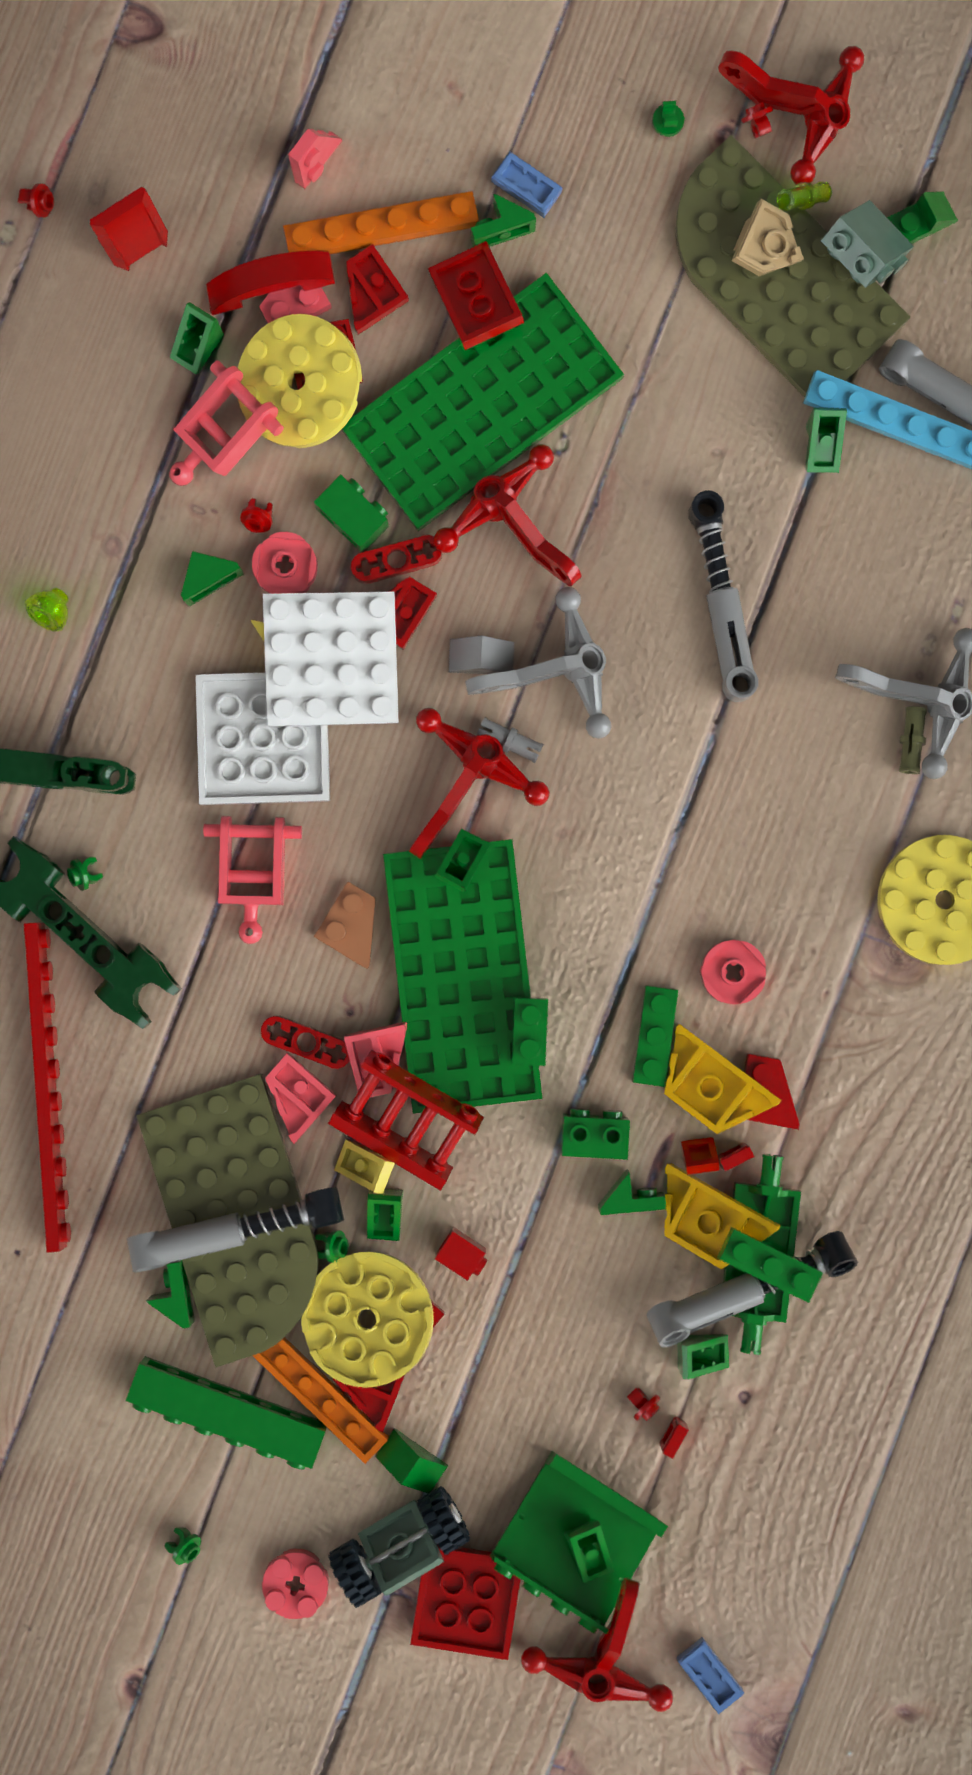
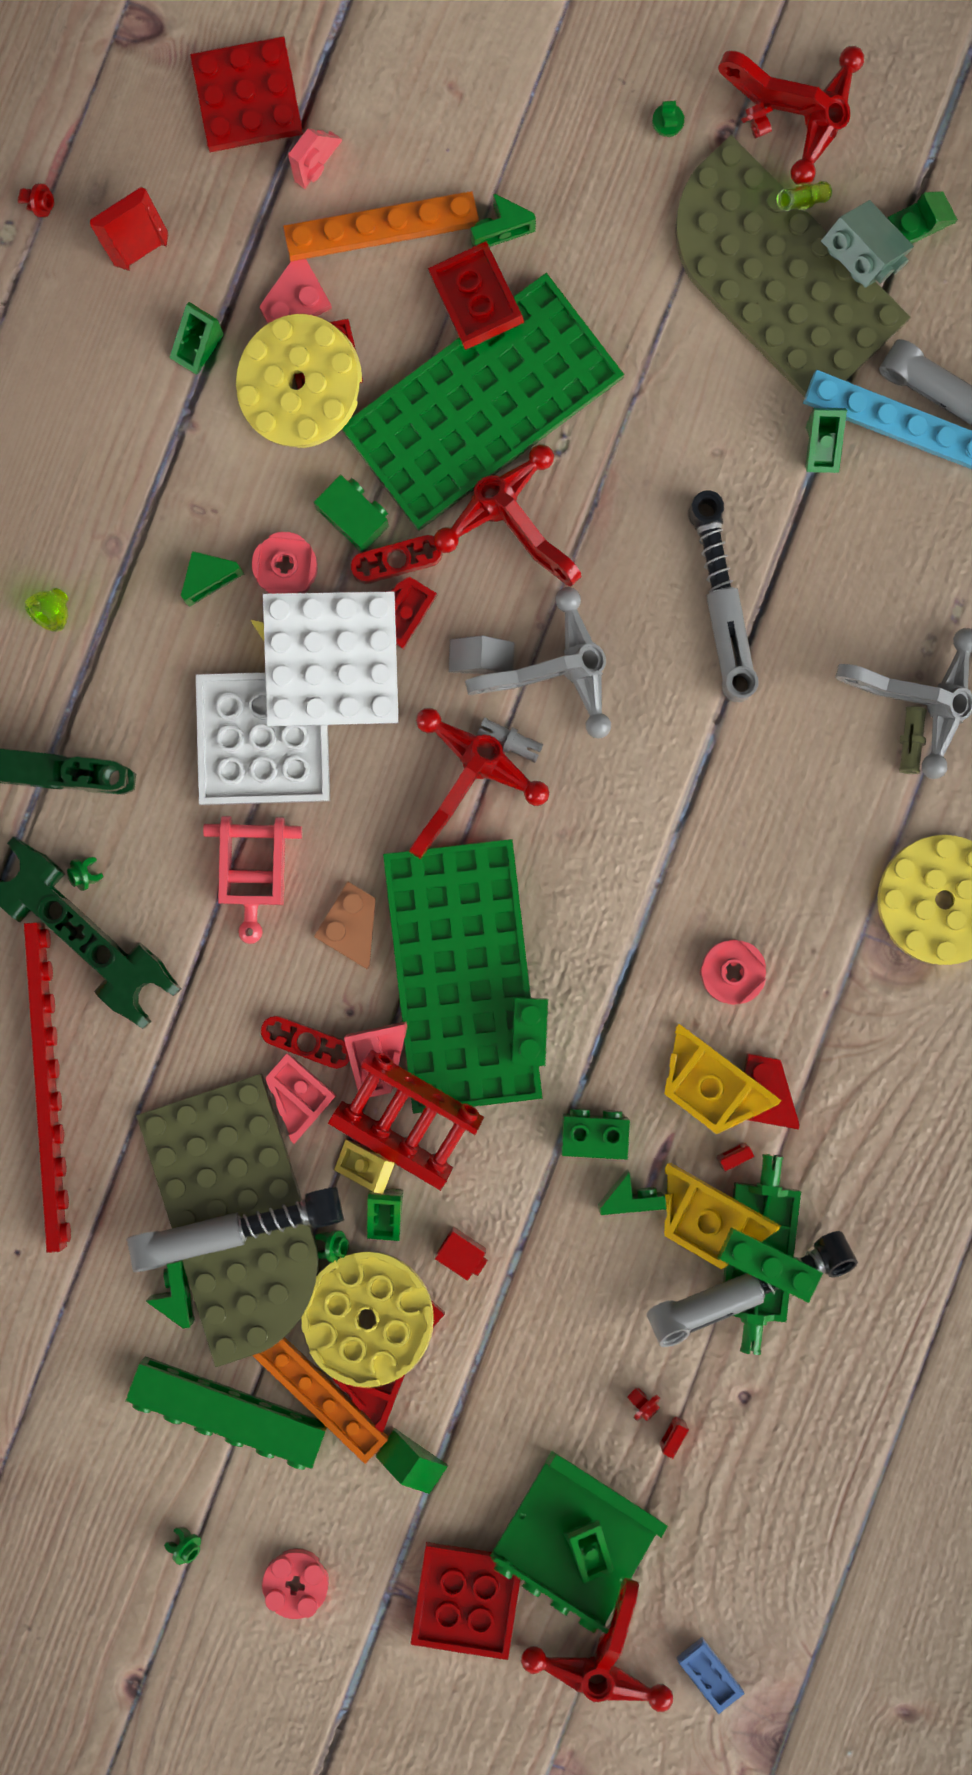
coral piece [169,360,284,486] -> none
red slope [206,251,335,315] -> none
red plate [240,498,273,533] -> none
plate [329,1486,470,1608] -> none
red wing [346,244,409,335] -> none
green slope [435,828,490,892] -> none
medium blue plate [491,151,563,218] -> none
green plate [632,985,679,1087] -> none
green slope [677,1334,729,1380] -> none
red plate [681,1137,719,1175] -> none
tan plate [731,199,804,276] -> none
none -> red plate [190,36,303,152]

